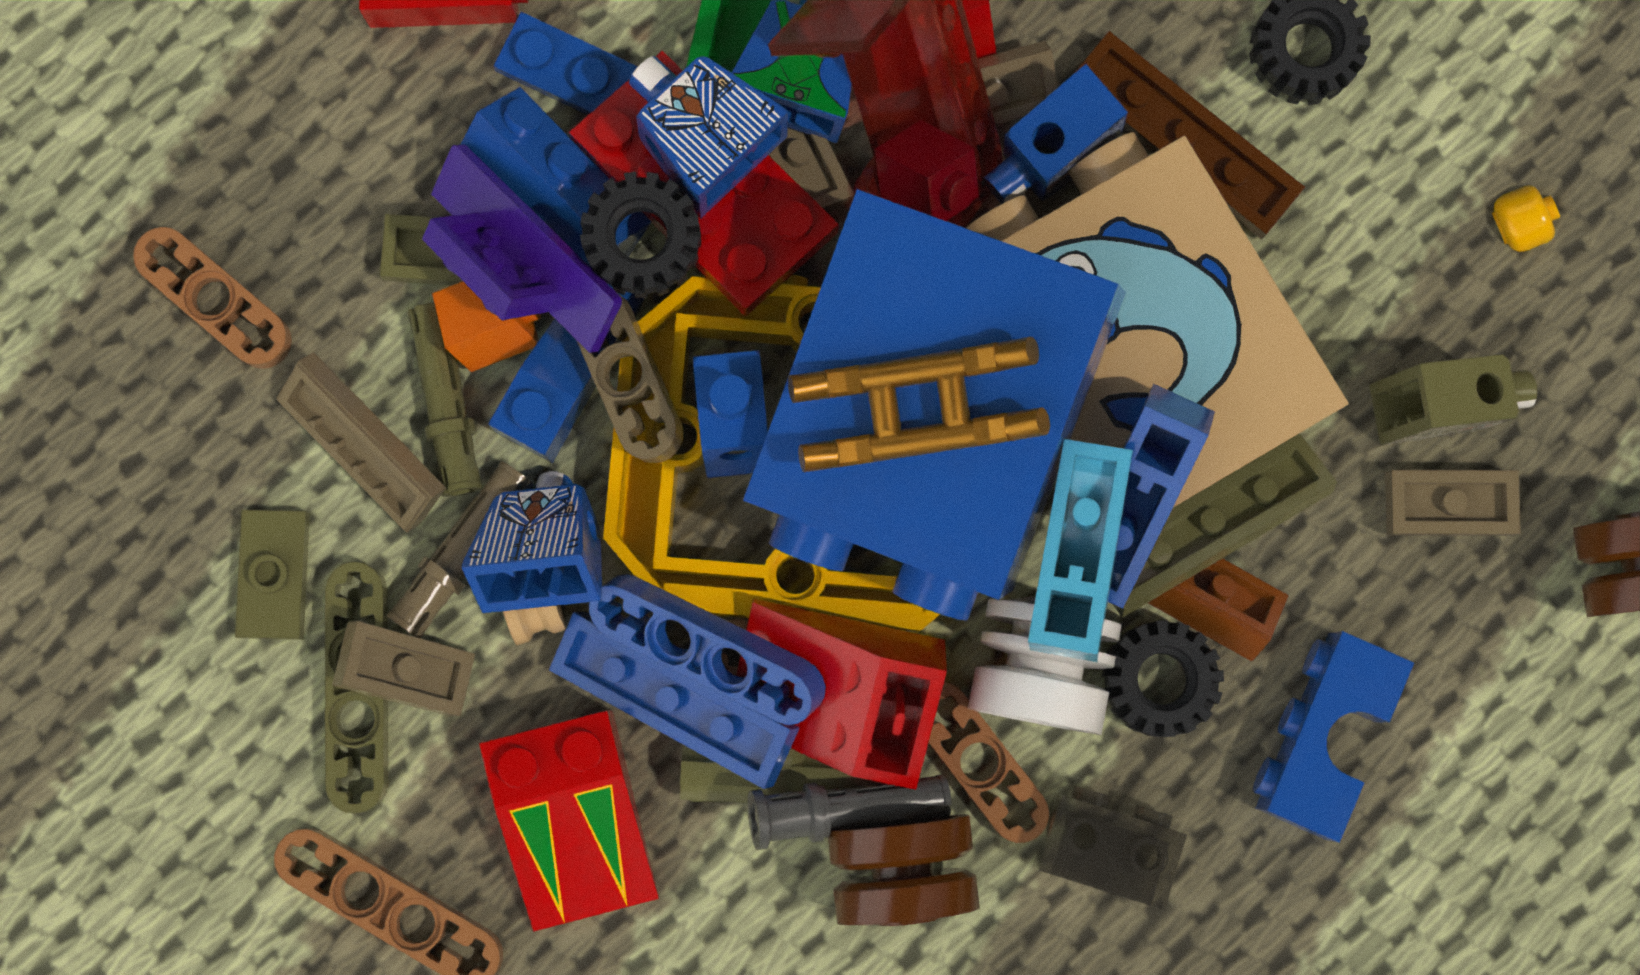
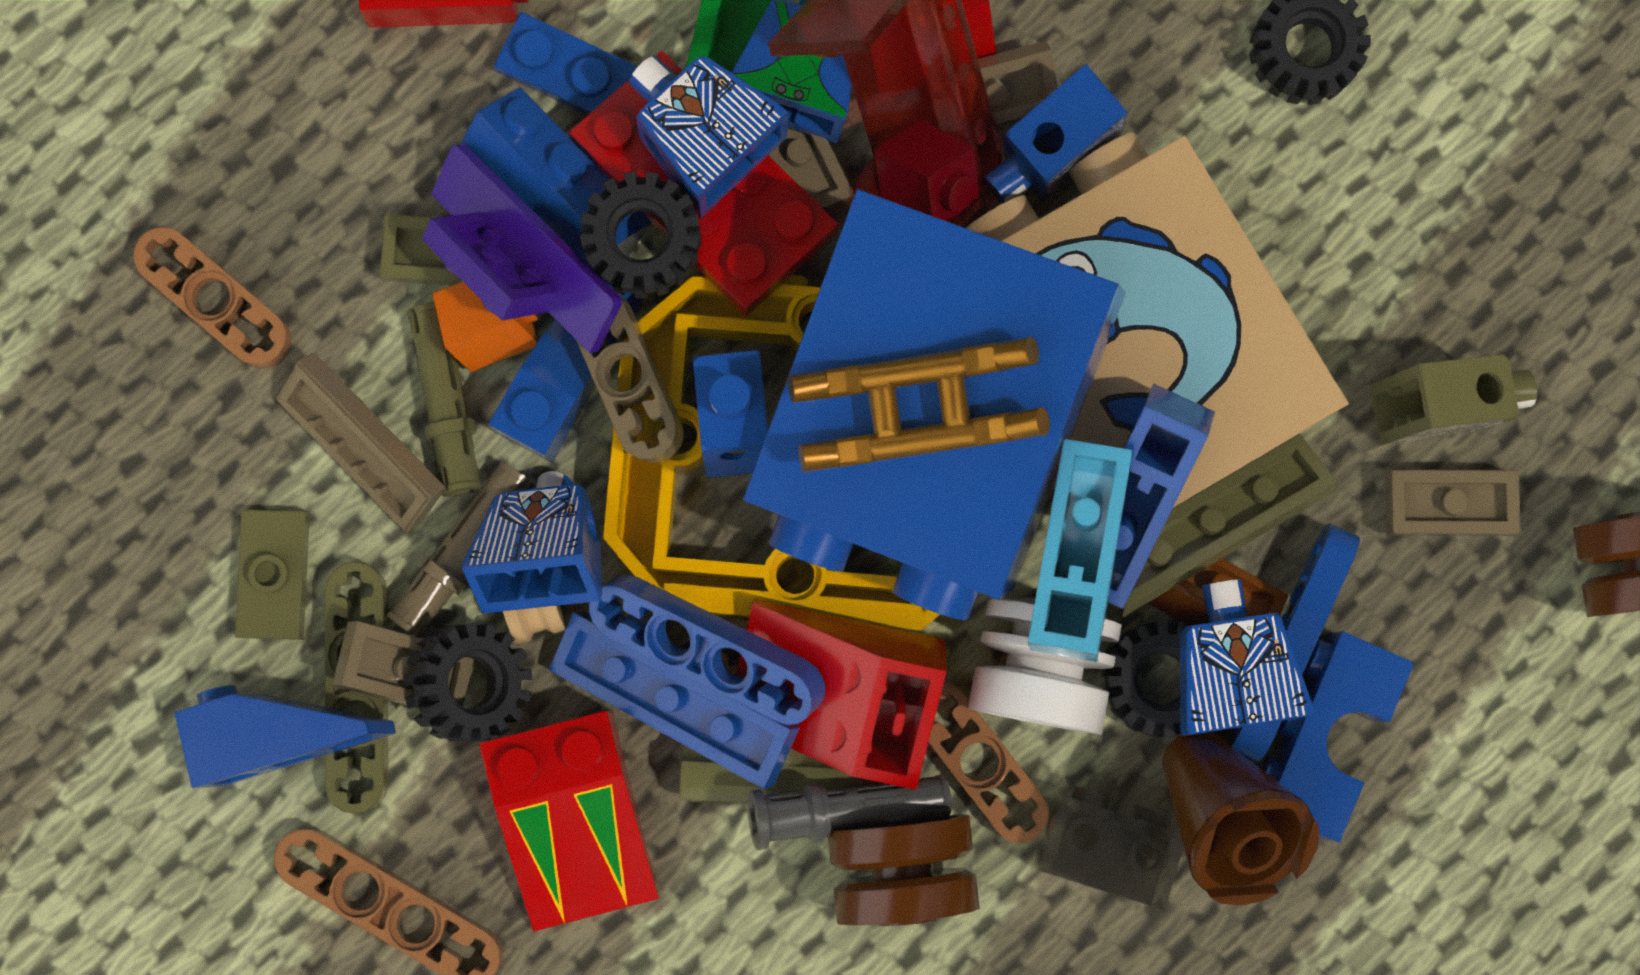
reddish brown plate [1074,31,1305,240] -> none
yellow piece [1492,185,1560,252] -> none
none -> blue slope [174,685,396,788]
none -> black tyre [403,623,533,742]
none -> reddish brown cone [1162,732,1320,906]
none -> torso [1180,579,1315,736]
none -> blue beam [1227,523,1360,762]

